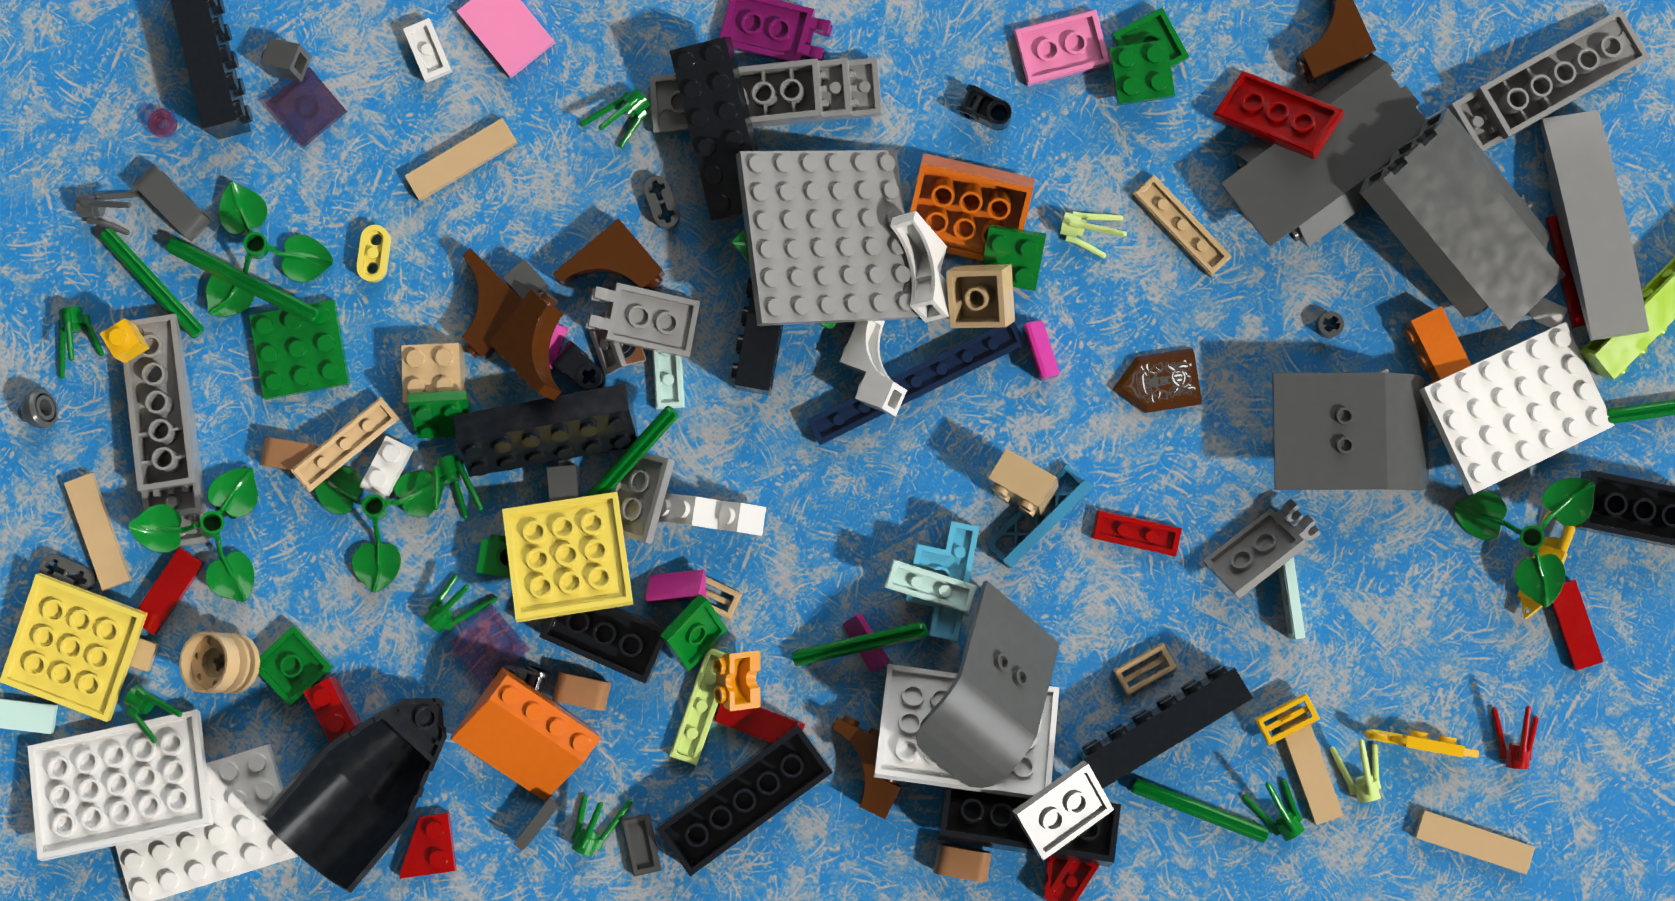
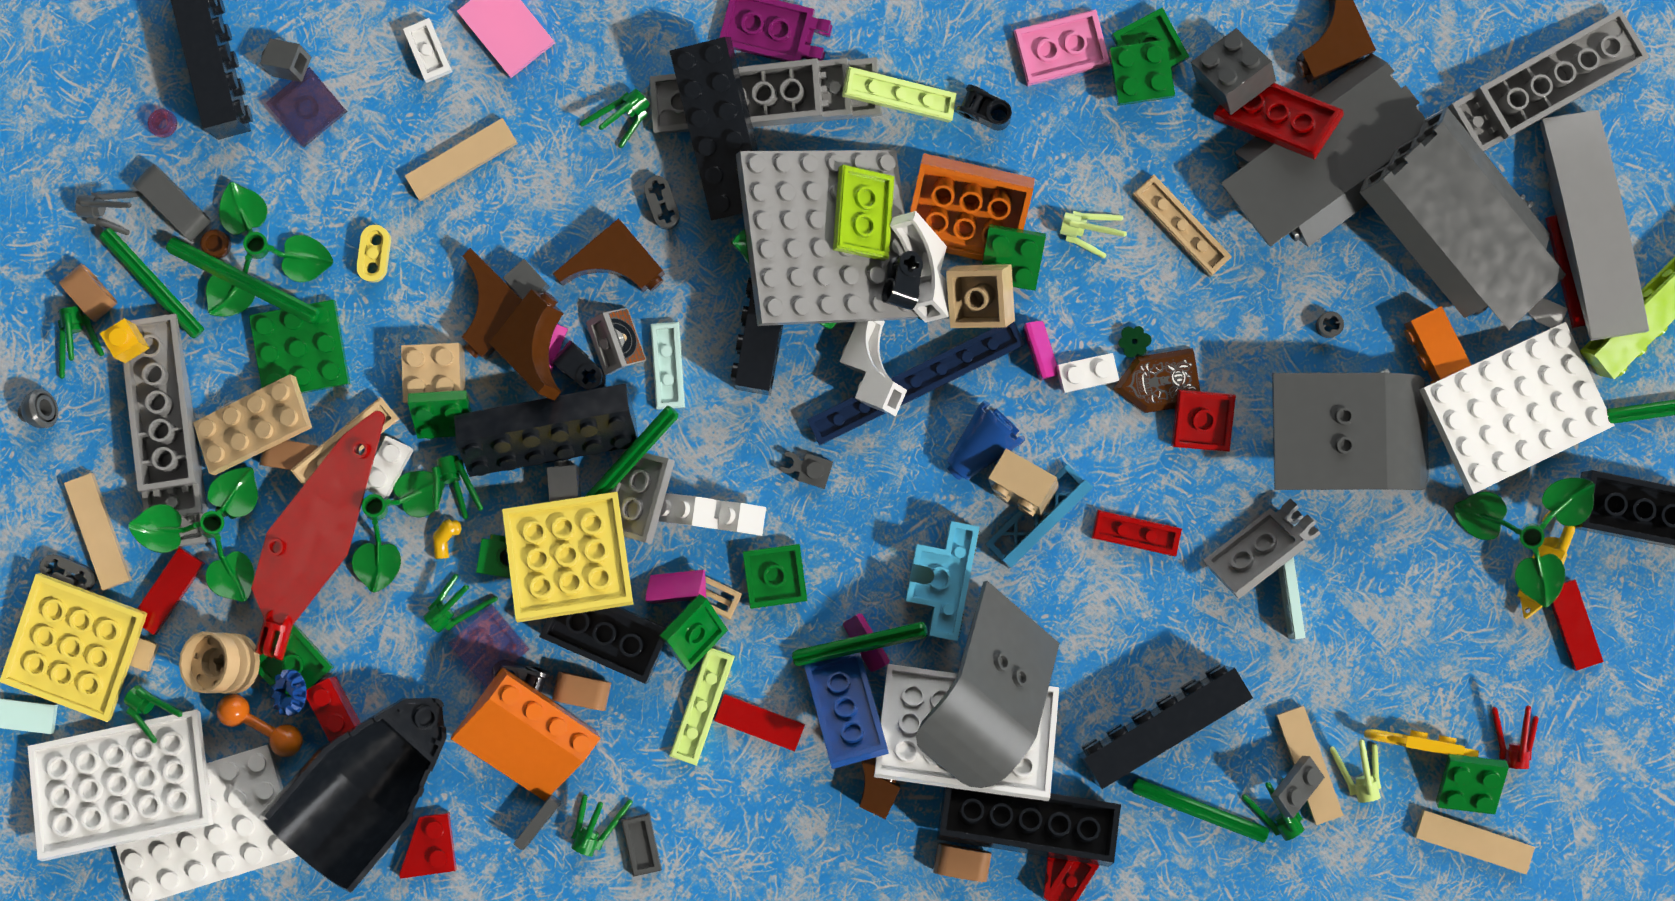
light grey tile [585,283,700,358] -> none
black brick [656,723,833,876] -> none
light orange cylinder [713,650,760,711] -> none
light aqua tile [885,560,977,613] -> none
plate [1012,760,1114,861] -> none
tan tile [1112,642,1177,696] -> none
yellow tile [1254,693,1320,745] -> none
none -> medium nougat beam [59,263,118,322]
none -> tan plate [193,374,312,475]
none -> reddish brown tile [200,229,231,259]
none -> orange piece [216,694,303,757]
none -> red wing [251,411,385,661]
none -> blue gear [270,670,307,716]
none -> yellow arm [433,519,461,559]
none -> green plate [743,544,807,609]
none -> dark grey plate [780,452,833,489]
none -> blue plate [804,653,889,769]
none -> lime tile [833,165,894,261]
none -> yellowish green tile [842,67,957,123]
none -> black piece [882,251,923,310]
none -> blue cone [947,400,1025,480]
none -> white plate [1056,353,1119,394]
none -> dark green plant [1118,326,1152,358]
none -> red tile [1171,389,1236,452]
none -> dark grey brick [1191,28,1276,115]
none -> dark grey plate [1270,756,1325,818]
none -> green plate [1436,754,1509,814]

